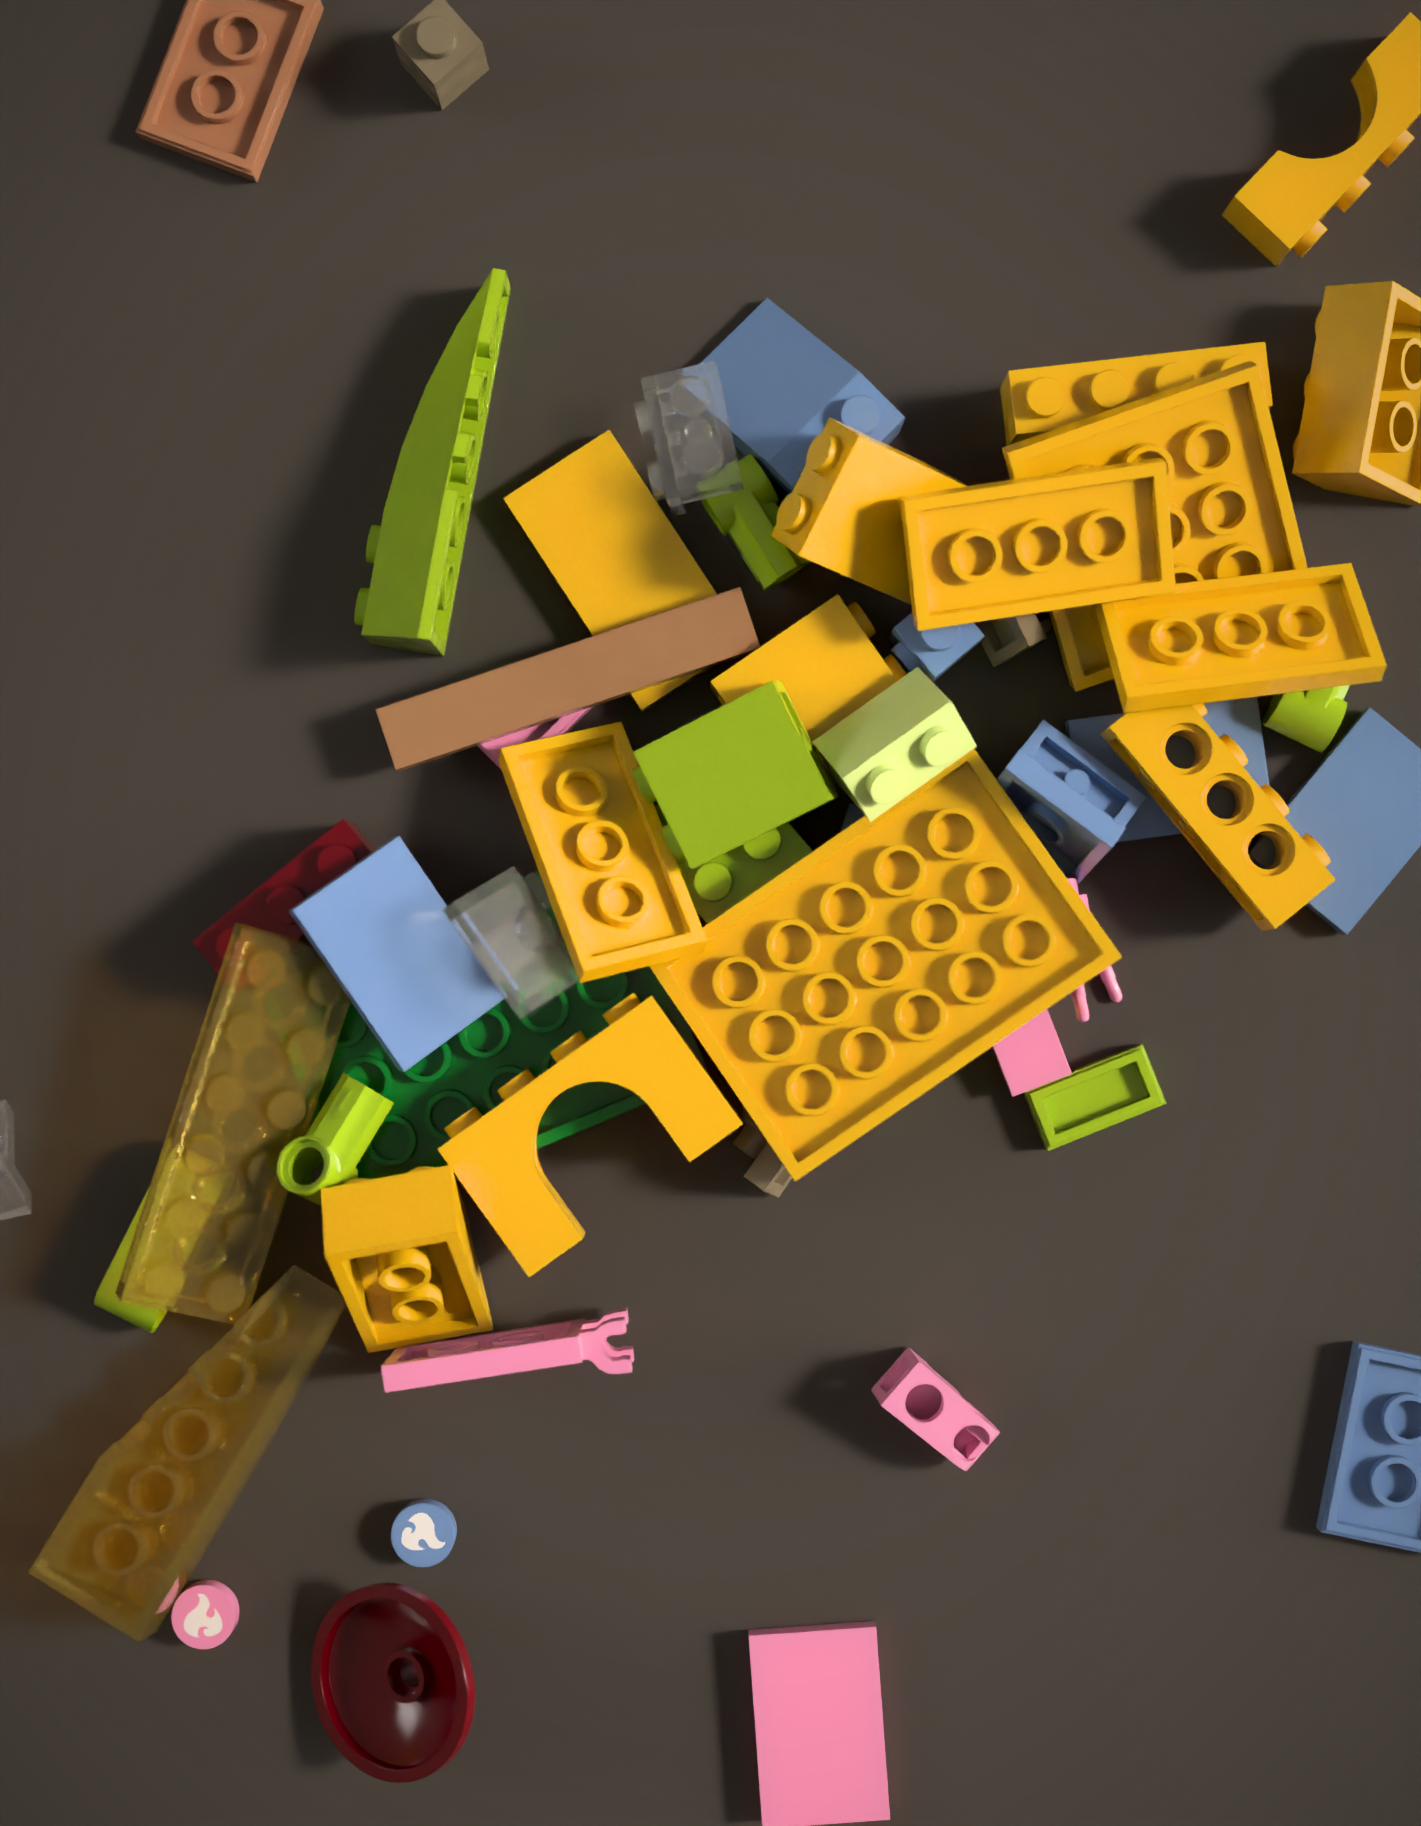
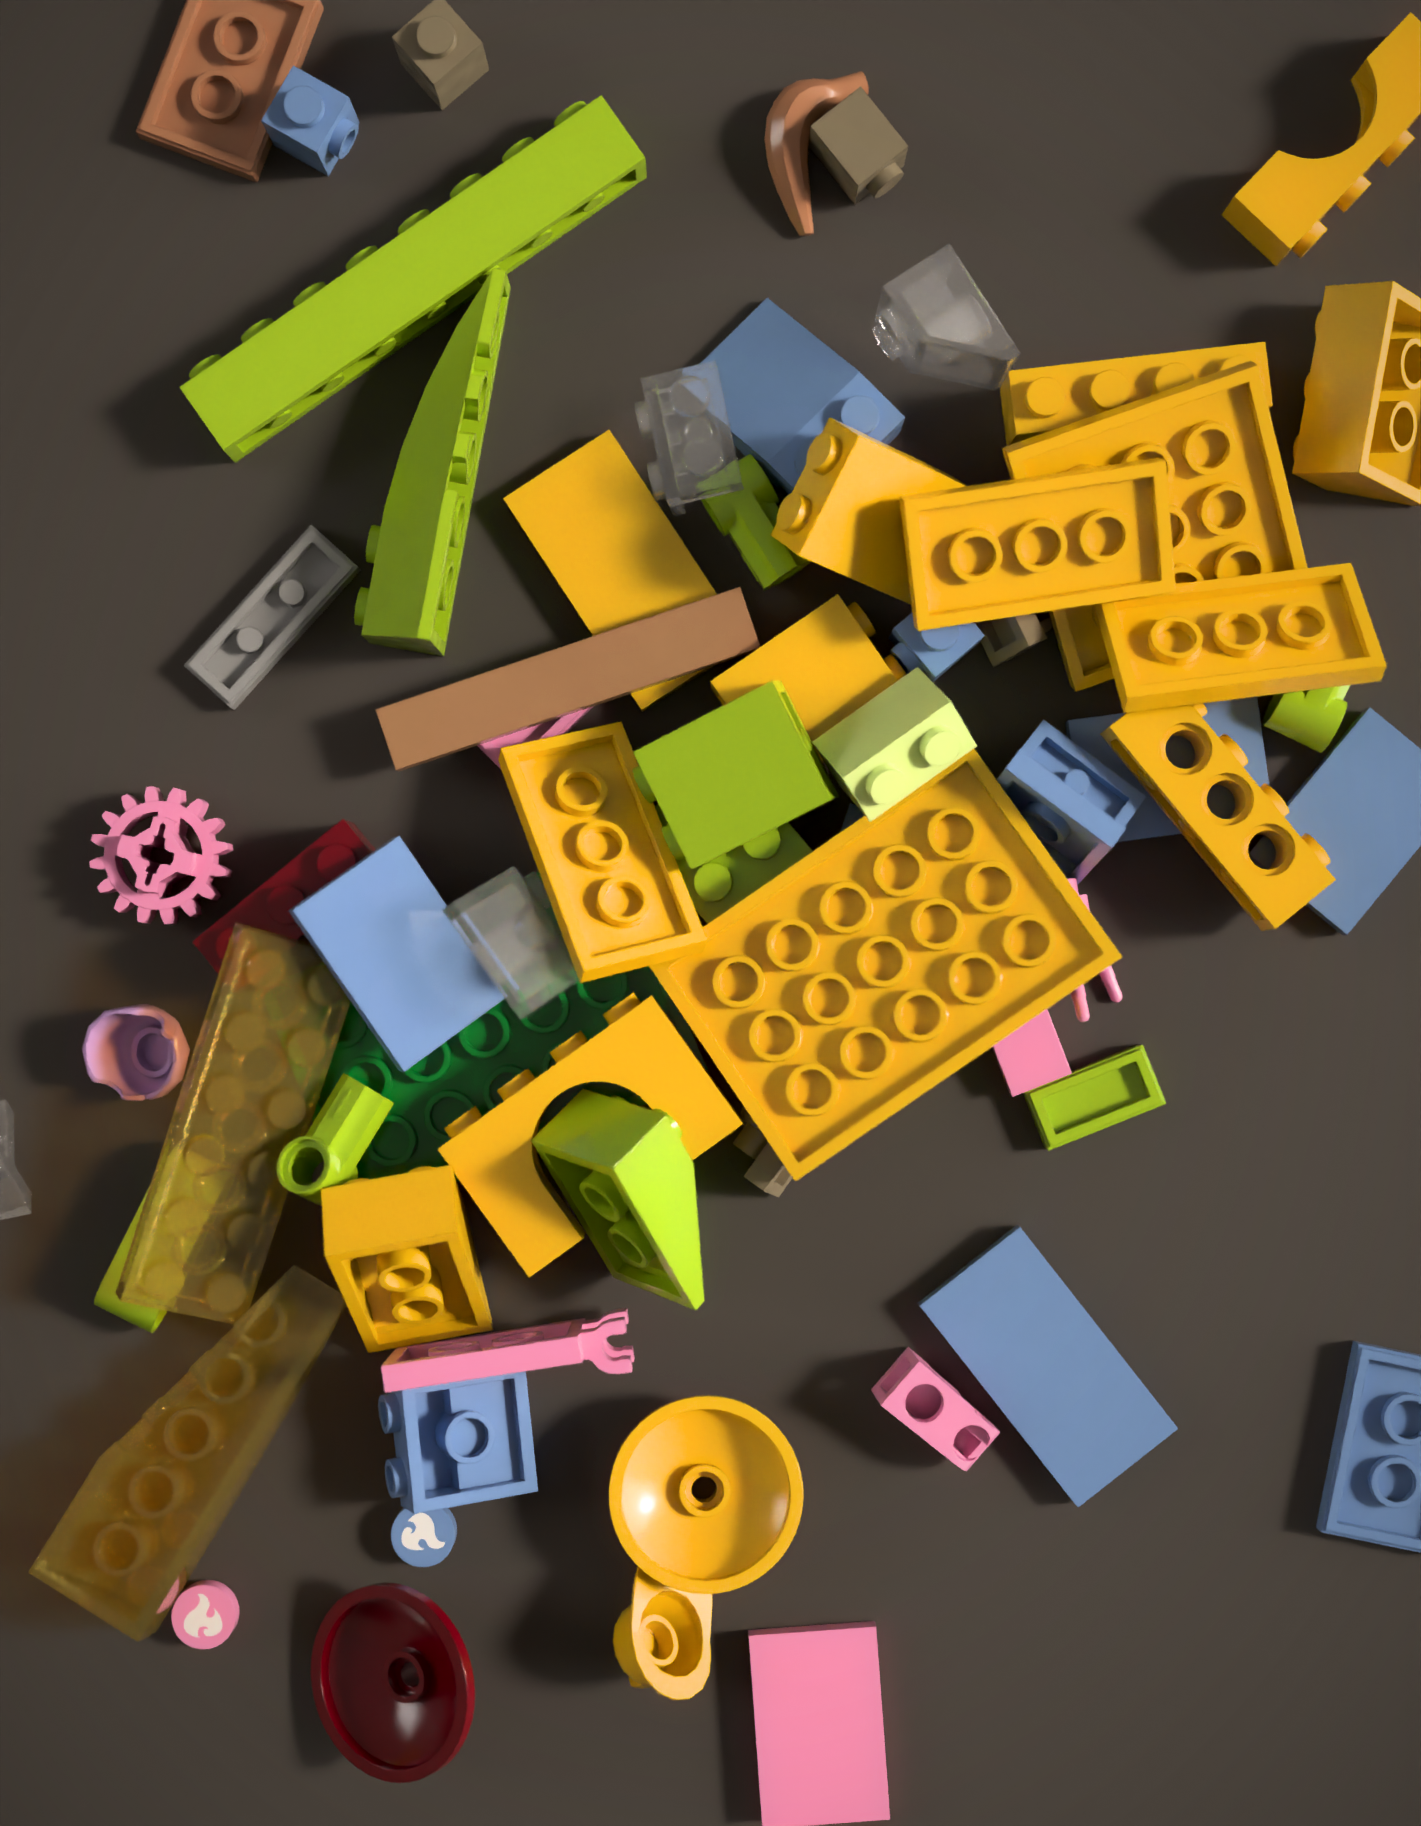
none -> lavender hair [82,1004,190,1101]
none -> bright pink gear [89,786,233,925]
none -> lime brick [180,95,647,463]
none -> light grey tile [183,525,361,710]
none -> medium blue brick [261,65,360,177]
none -> medium blue plate [378,1371,538,1514]
none -> lime slope [531,1089,704,1310]
none -> yellow dish [609,1395,803,1594]
none -> yellow piece [613,1566,713,1700]
none -> nougat piece [765,71,869,236]
none -> dark tan brick [809,86,908,205]
none -> clear slope [873,243,1021,390]
none -> medium blue tile [918,1225,1178,1507]

